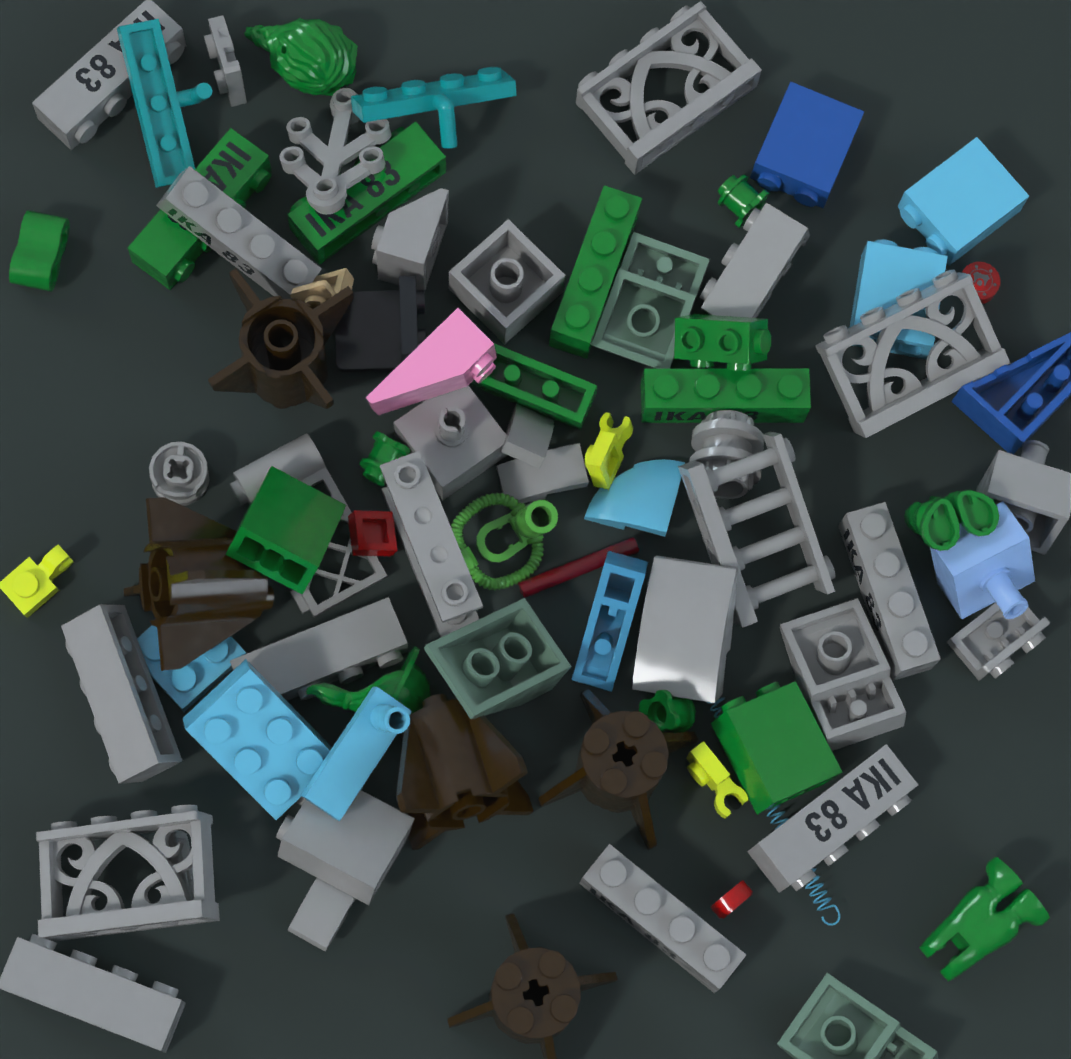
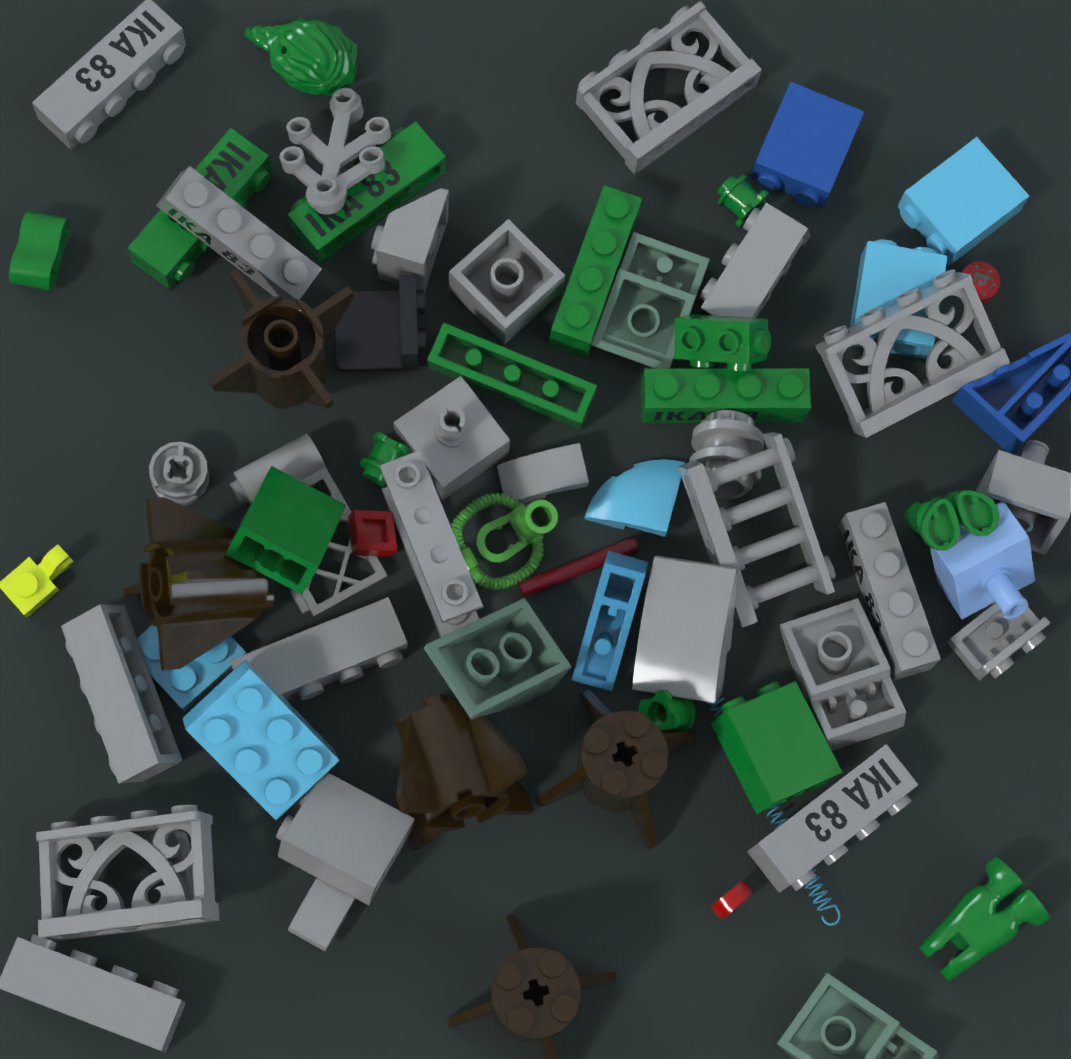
teal plate [117,19,212,188] -> none
light grey wing [204,15,247,107] -> none
tan bracket [290,268,354,309] -> none
medium azure piece [300,686,412,821] -> none
green piece [306,647,431,714] -> none
teal plate [351,67,517,148] -> none
bright pink slope [366,308,497,415] -> none
light grey slope [501,403,554,469] -> none
light grey brick [579,844,746,993] -> none
neon yellow plate [584,412,633,490] -> none
neon yellow plate [686,741,748,819] -> none

